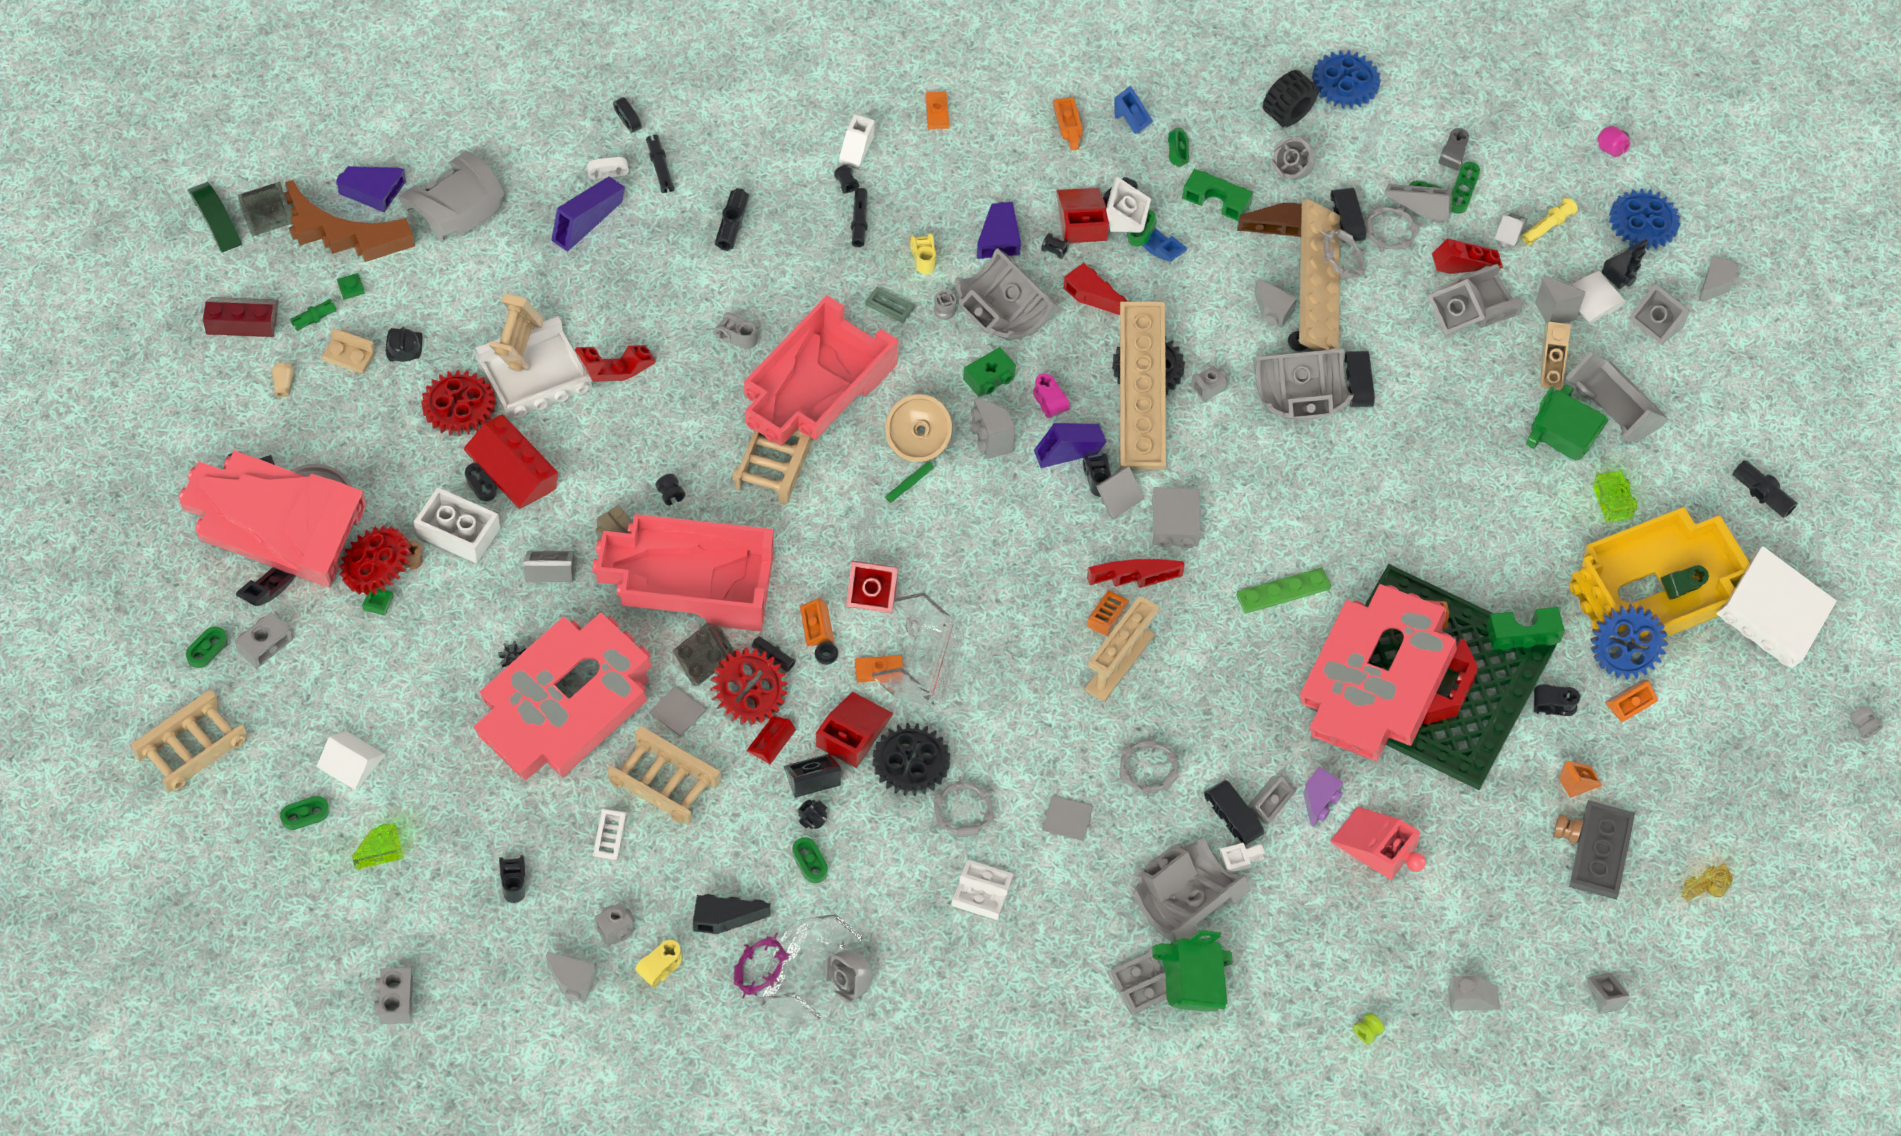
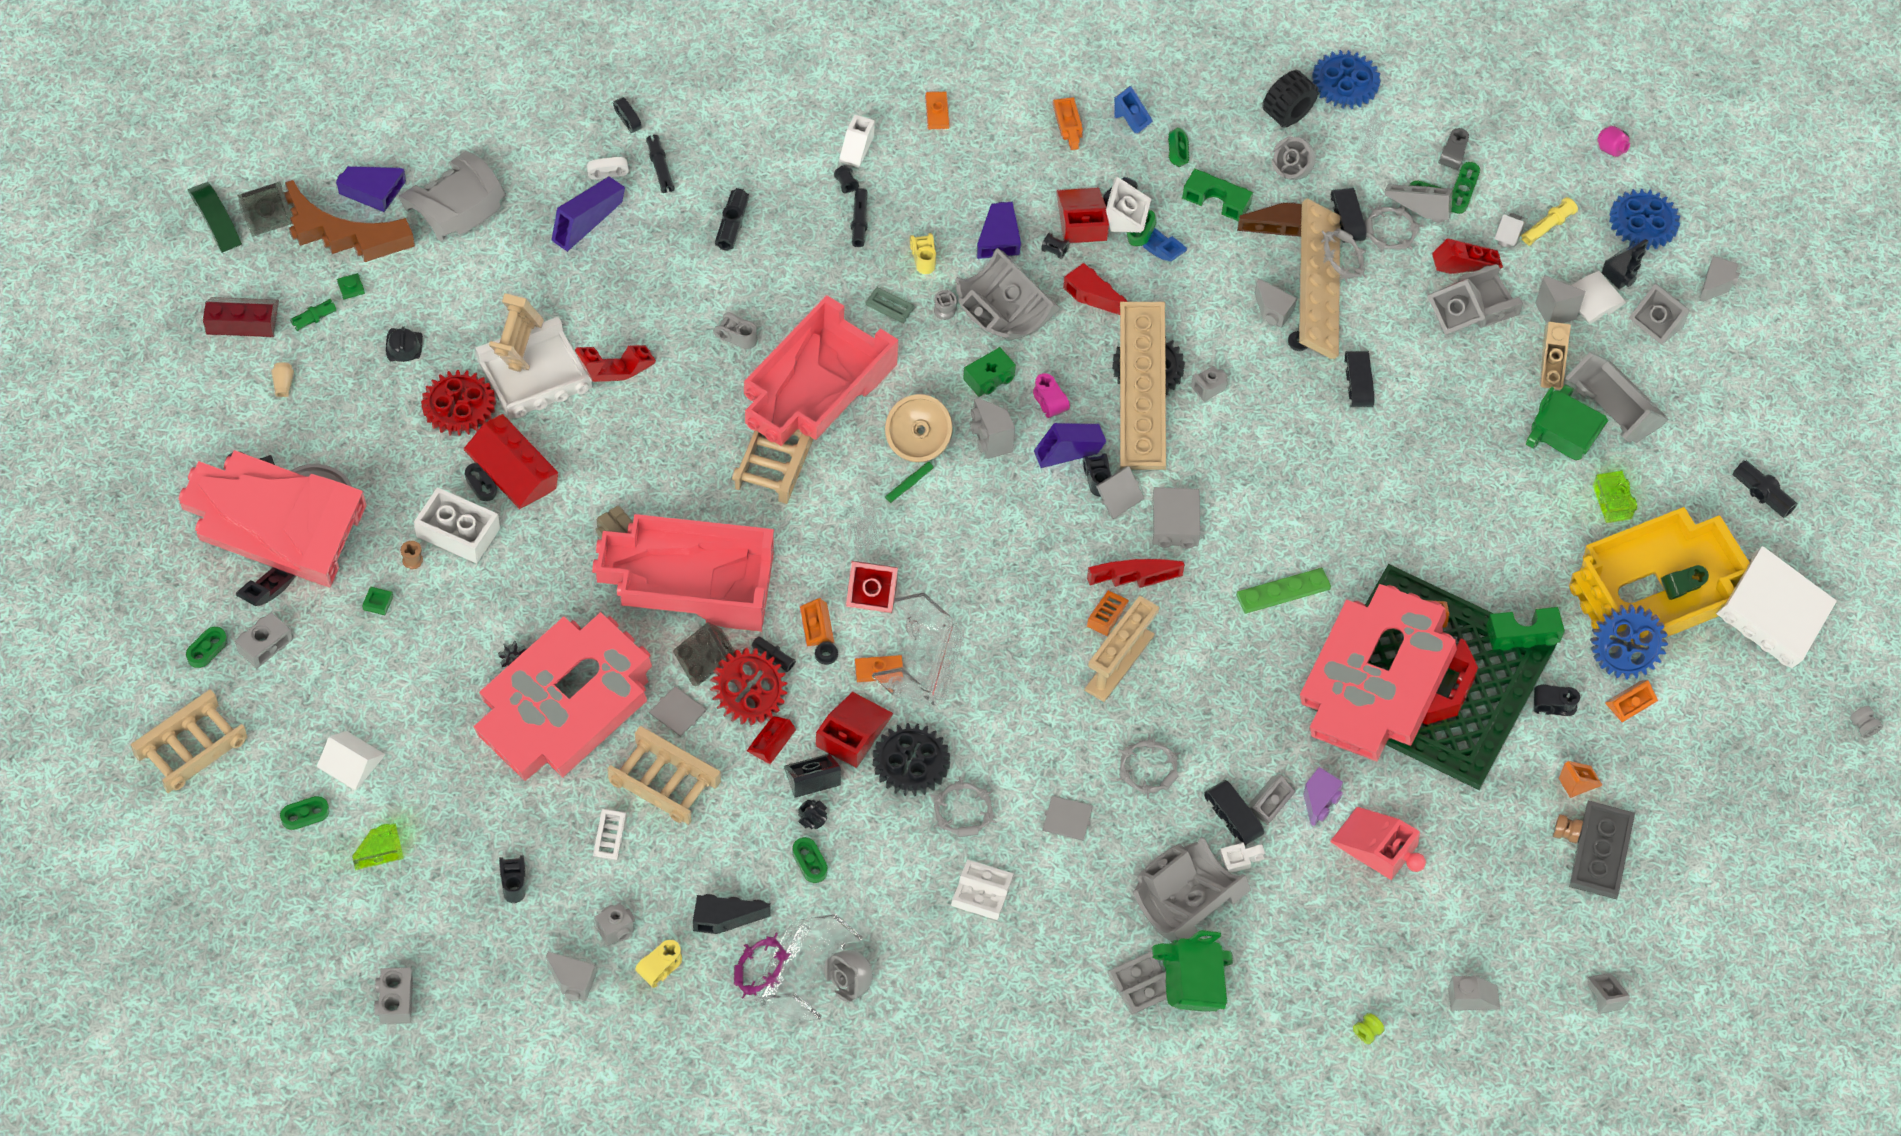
tan bracket [322,328,375,374] -> none
red gear [339,525,412,595] -> none
light grey slope [524,551,574,582] -> none
black wheel [655,474,686,506] -> none
light grey piece [1253,349,1354,419] -> none
clear yellow plate [1681,863,1733,902] -> none

